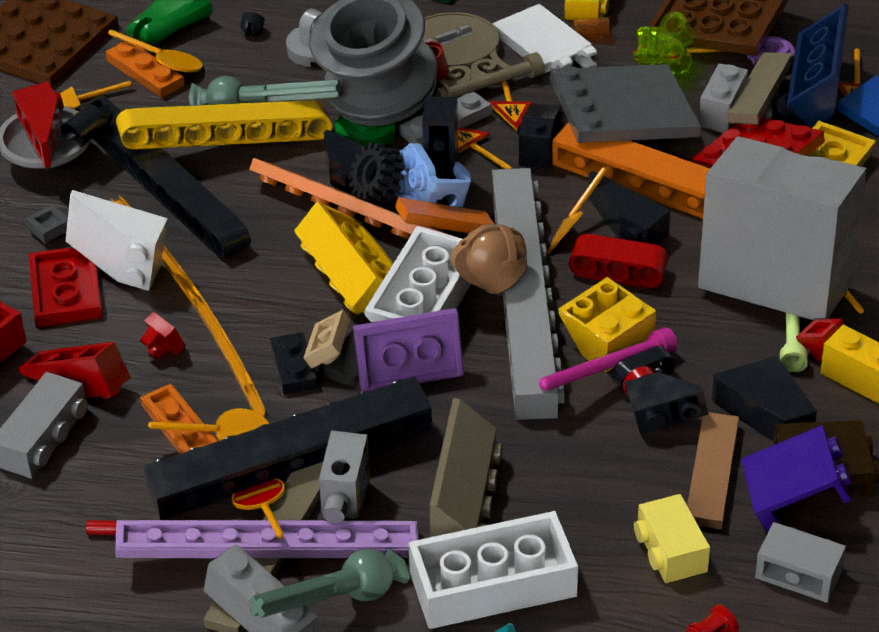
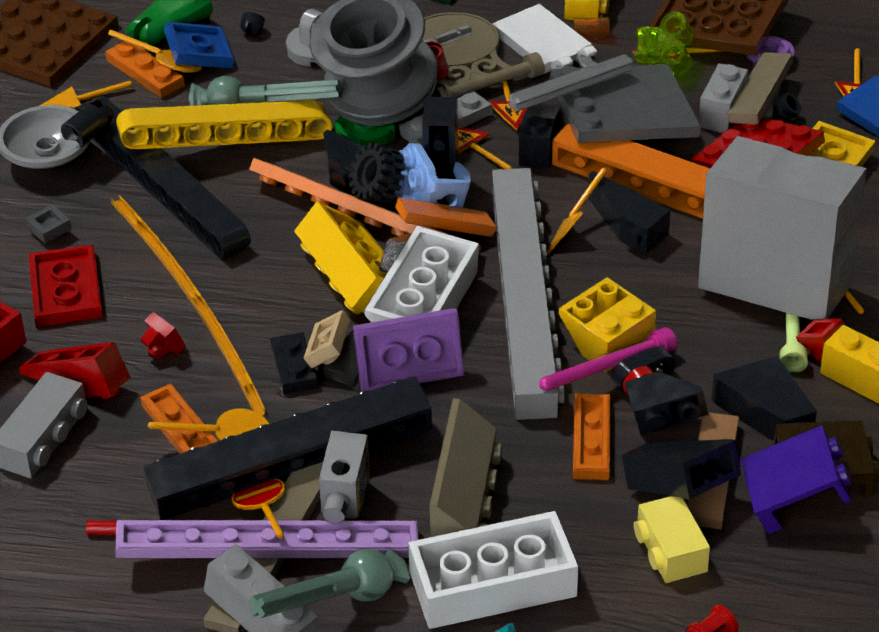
red slope [12,81,64,168] -> none
white slope [66,190,168,291] -> none
medium nougat helmet [451,224,527,294] -> none
red beam [568,234,669,288] -> none
light grey brick [755,522,846,603] -> none
dark blue slope [787,3,849,128] -> none
none -> blue tile [164,22,234,69]
none -> clear smoke tile [379,234,411,273]
none -> light grey axle [509,54,633,111]
none -> orange tile [573,393,610,480]
none -> black slope [621,439,741,499]

